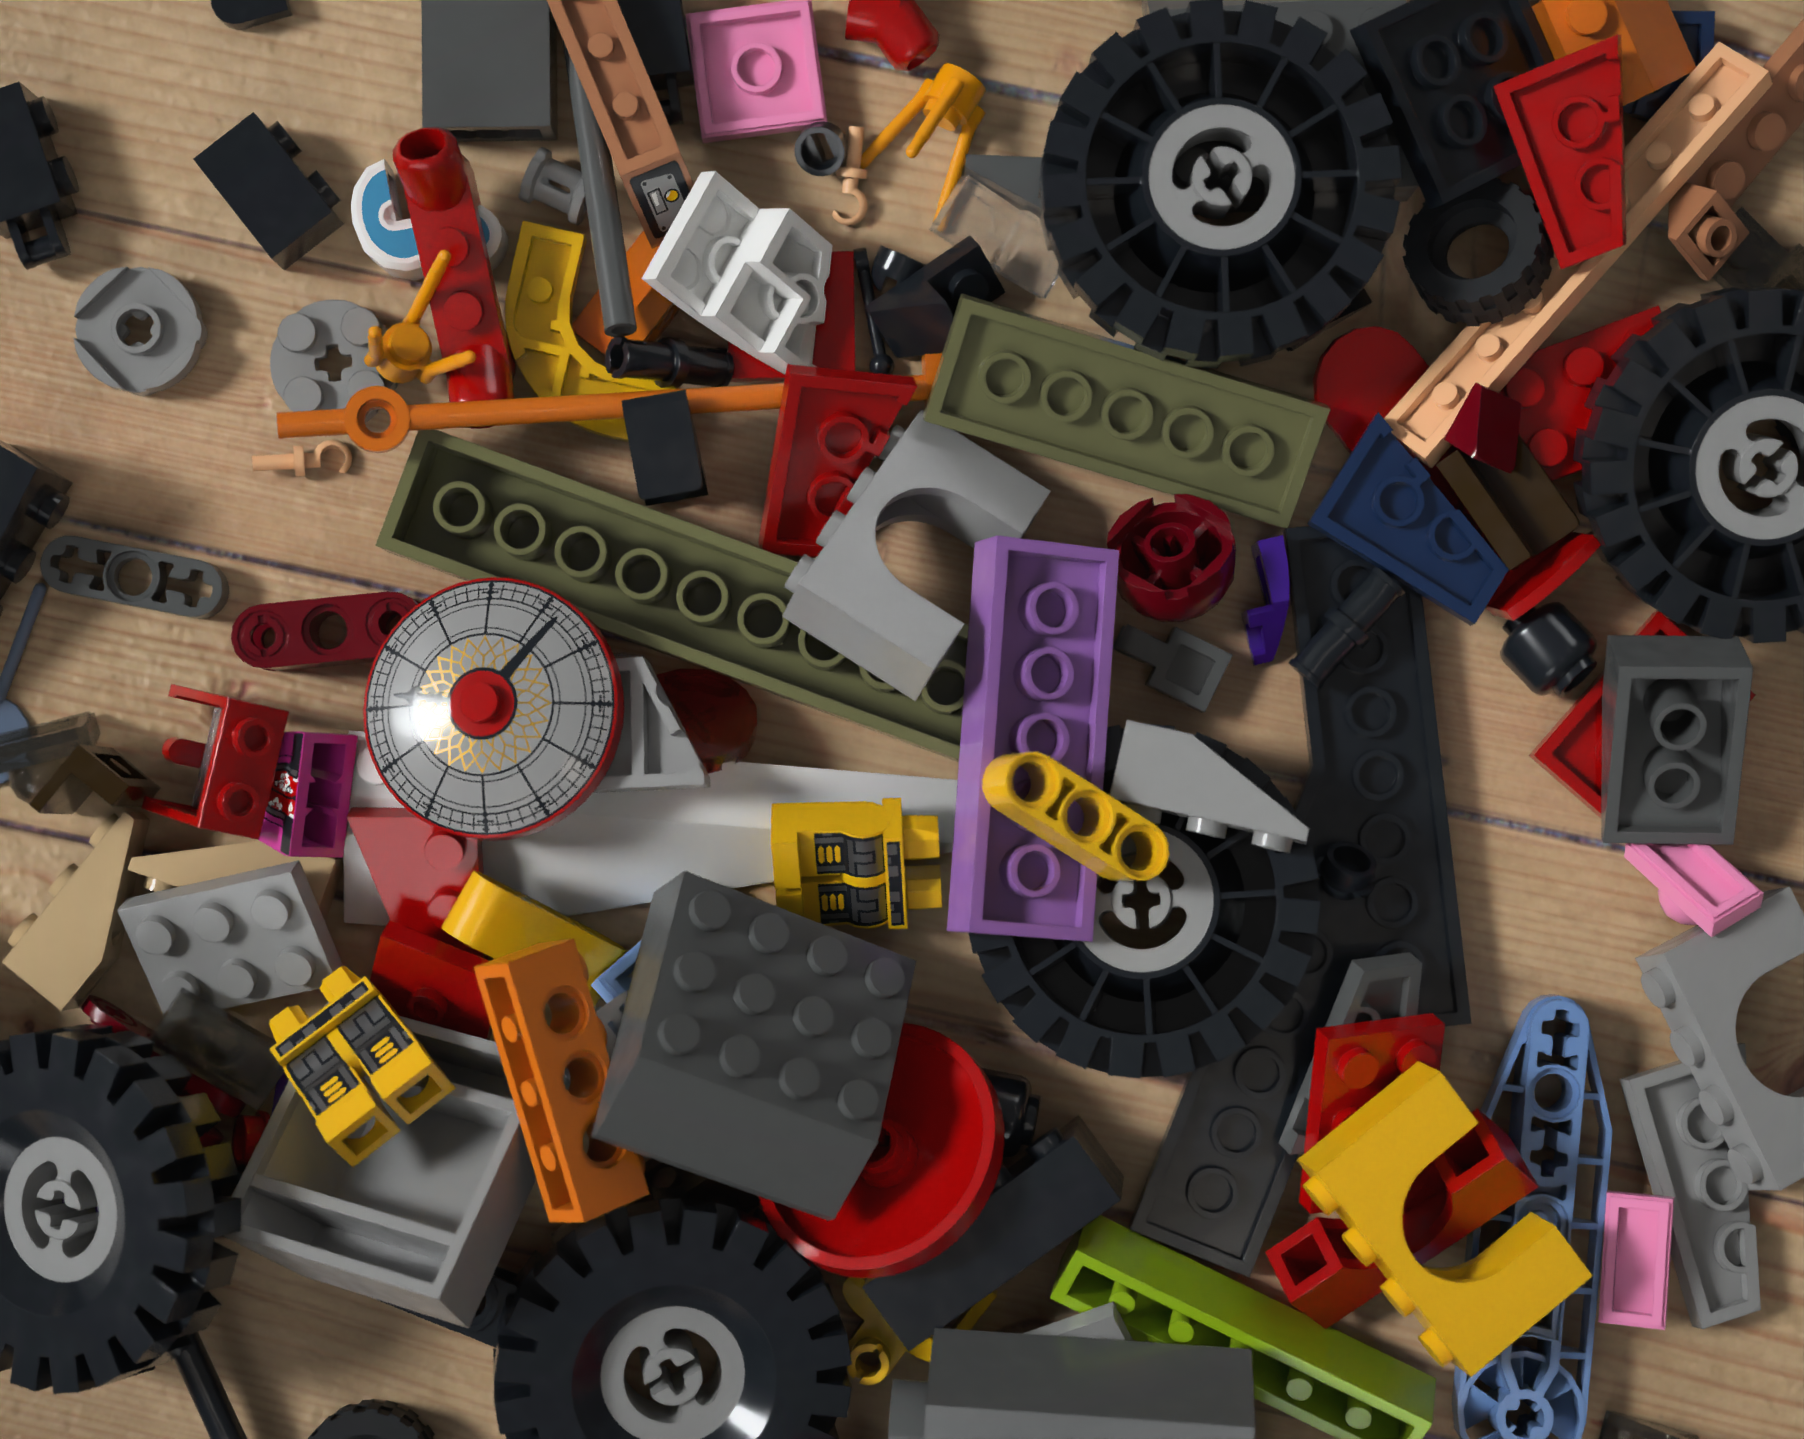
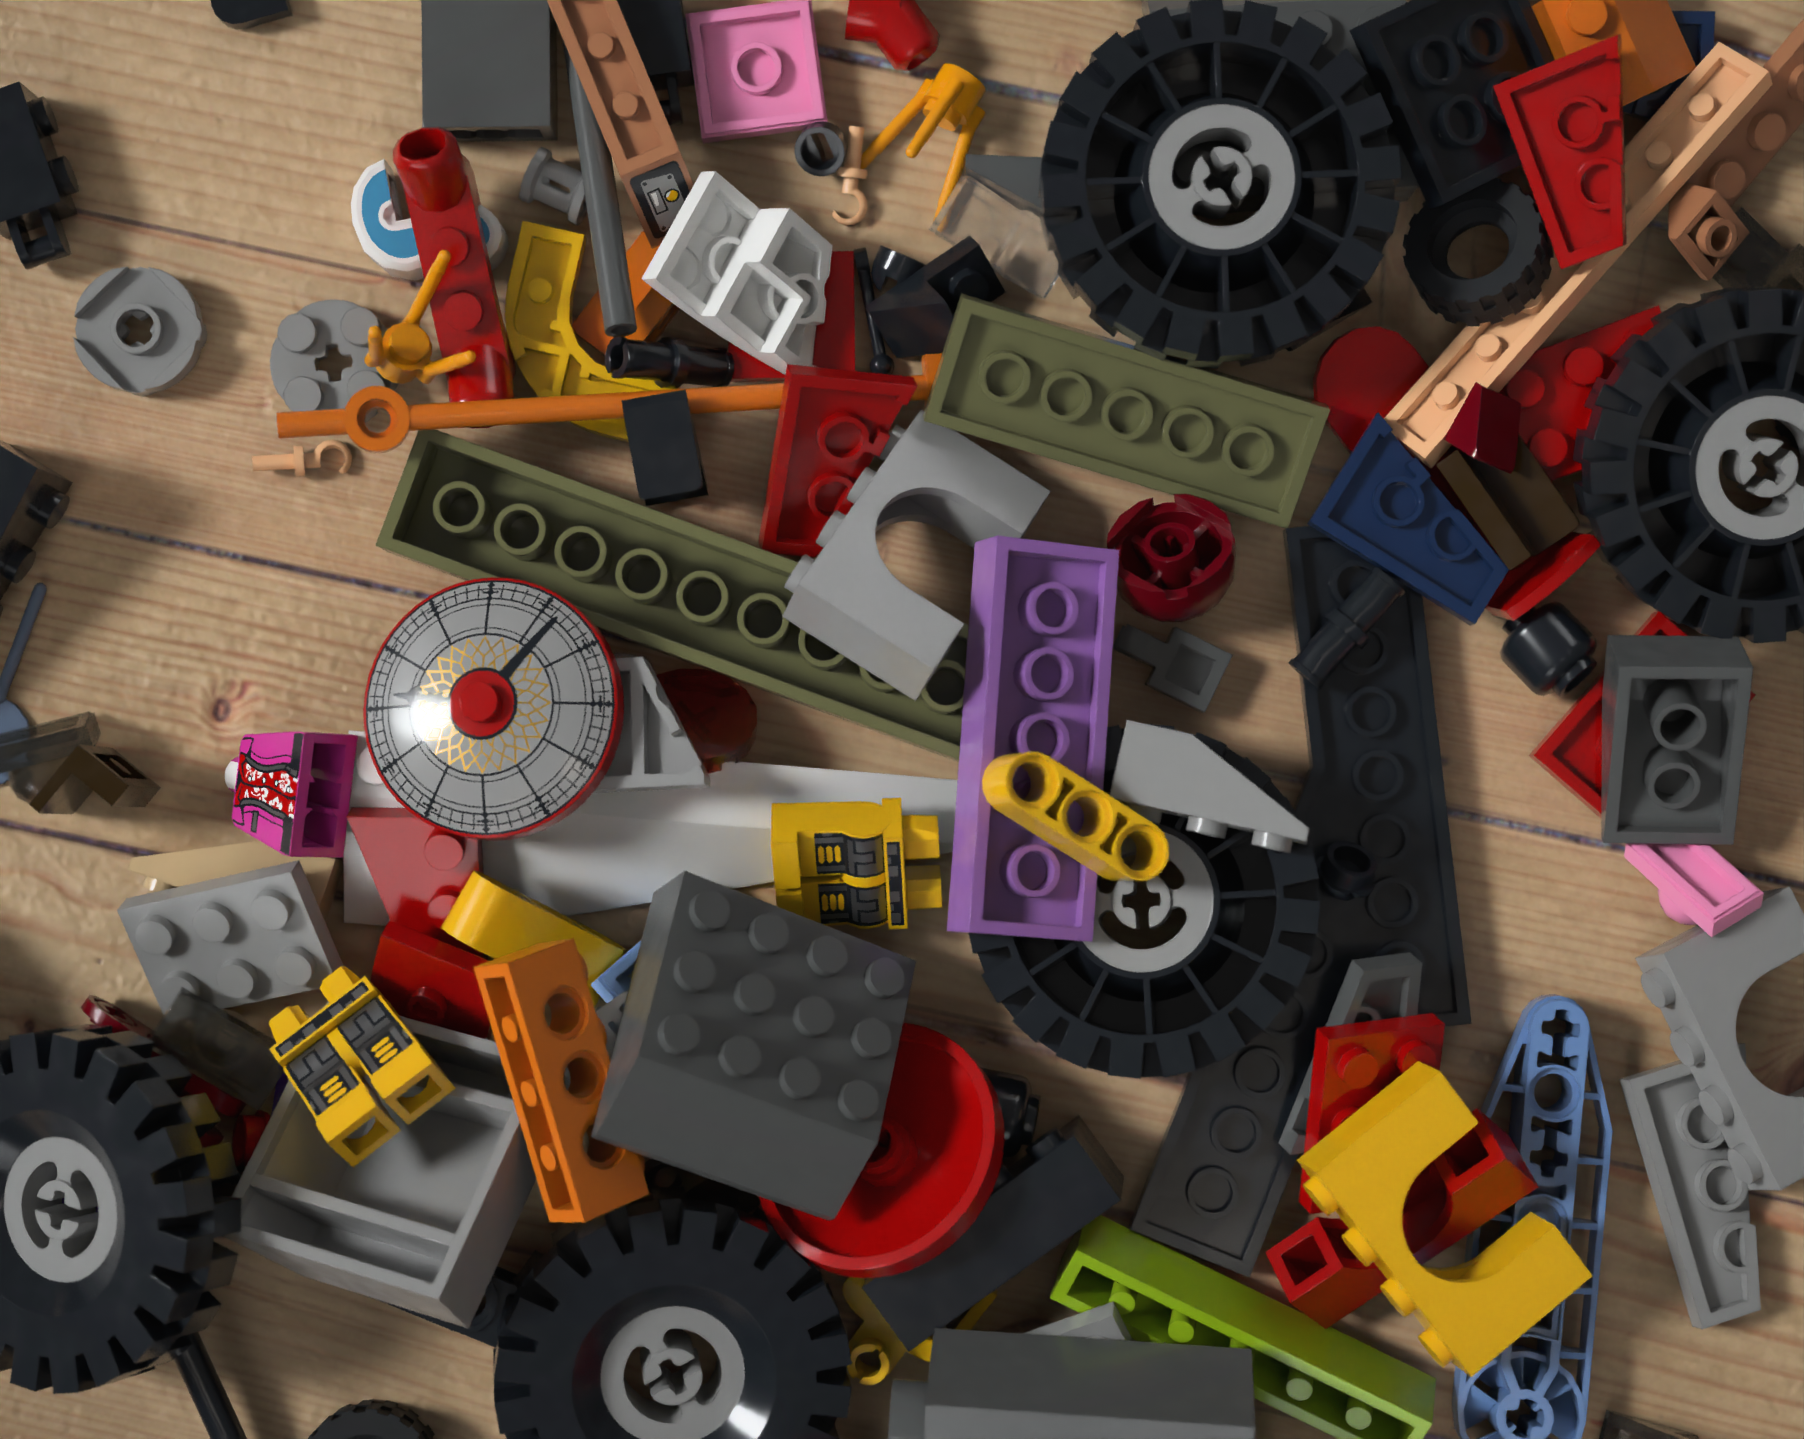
tan slope [1,811,150,1011] -> none
dark grey beam [40,536,229,619] -> none
red window [142,684,289,840] -> none
black brick [193,112,343,270] -> none
dark red piece [231,591,420,671] -> none
dark purple slope [1241,535,1290,666] -> none
bright pink tile [1598,1190,1674,1330] -> none

